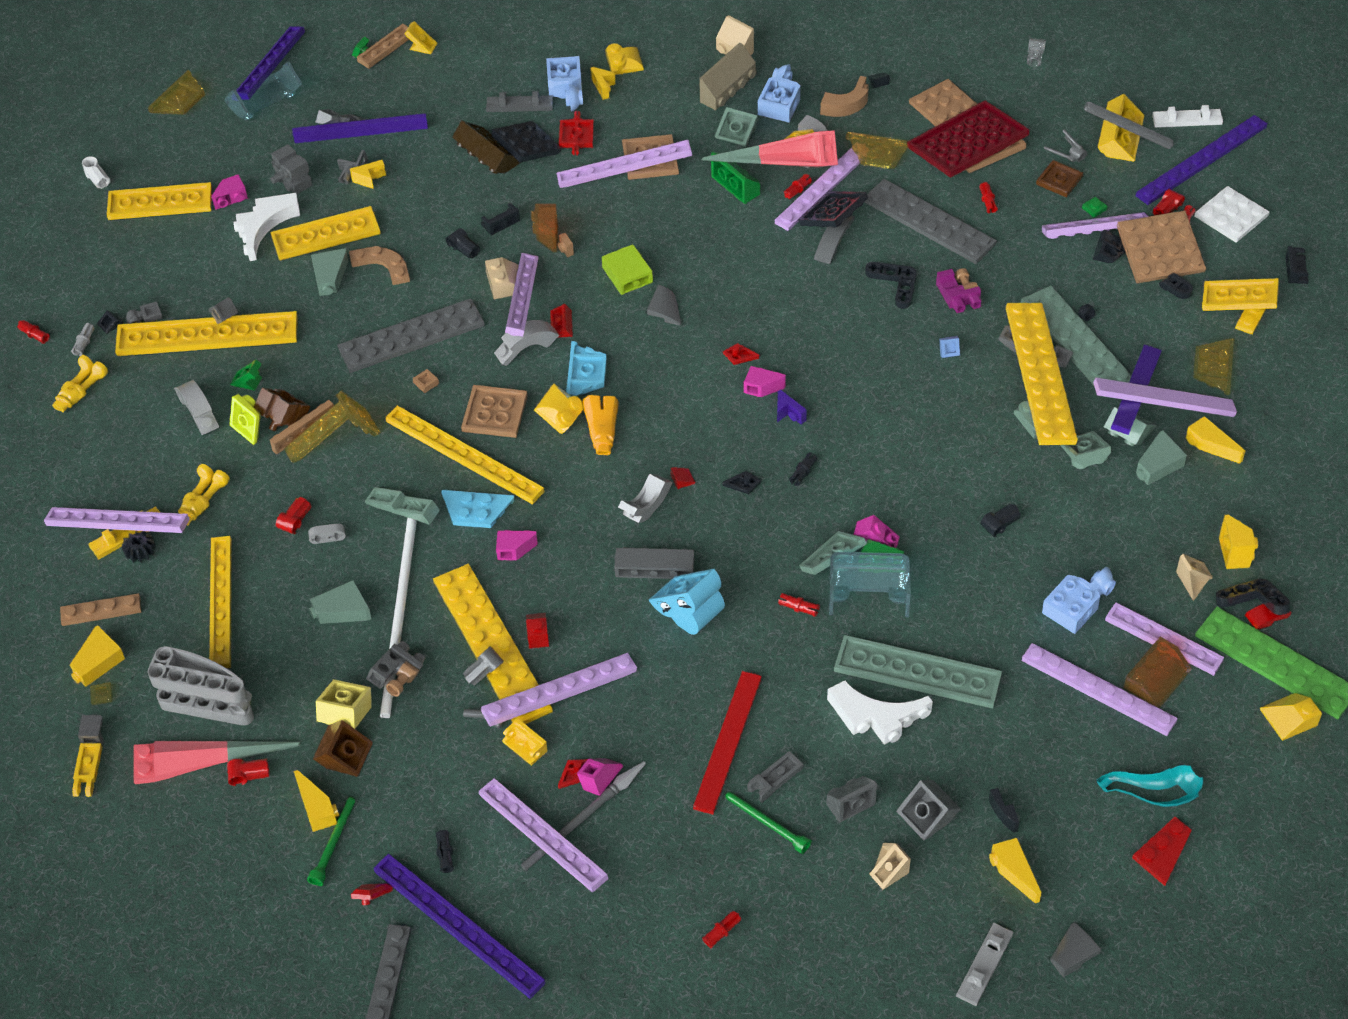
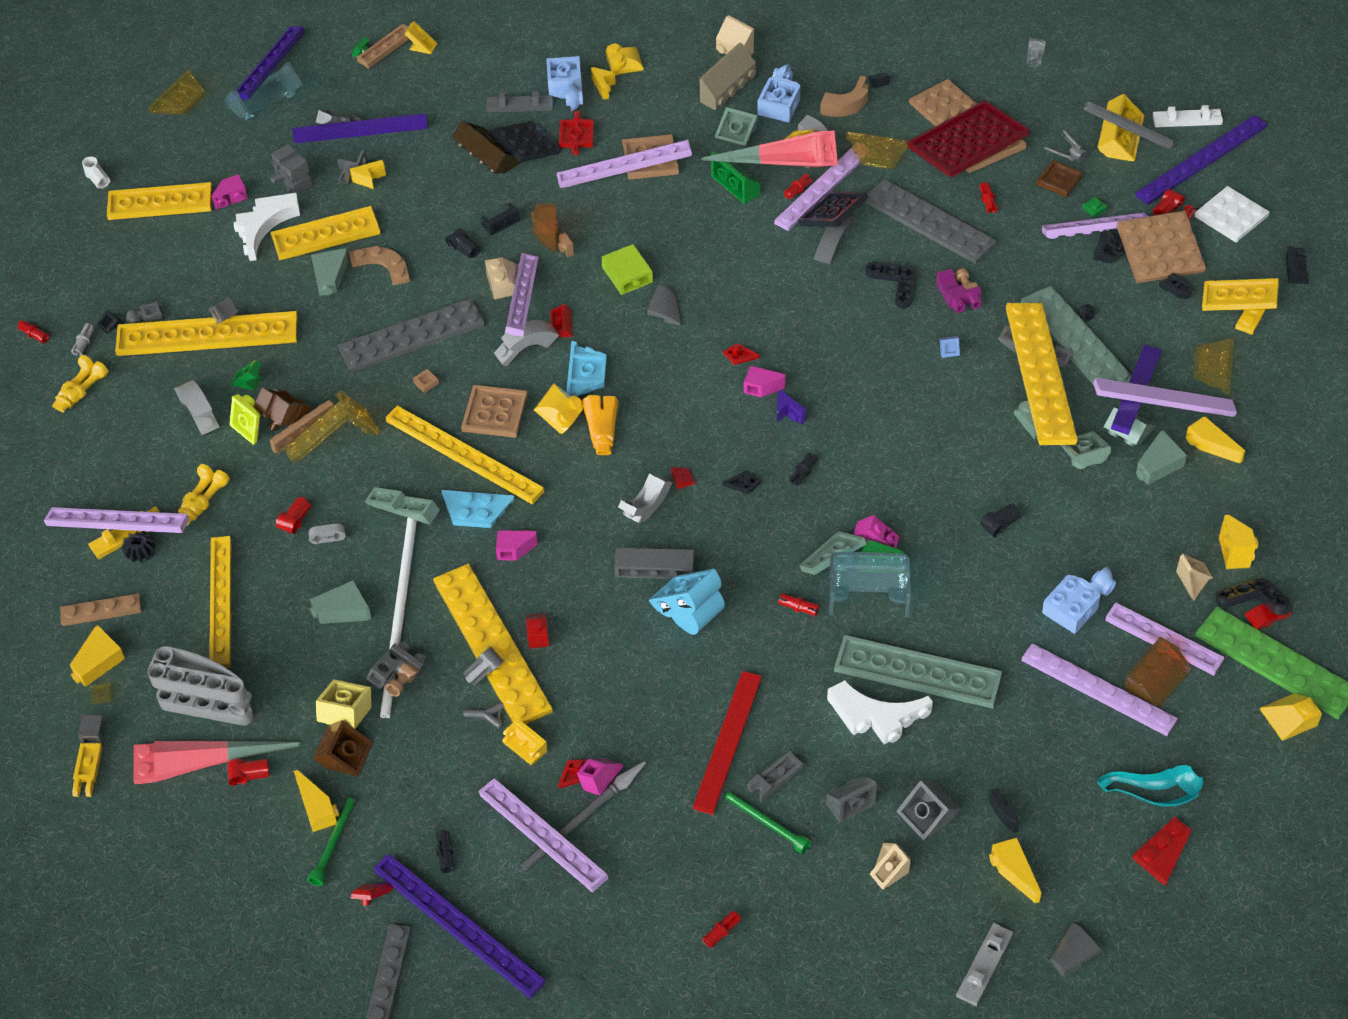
lavender plate [481,653,637,727] -> none

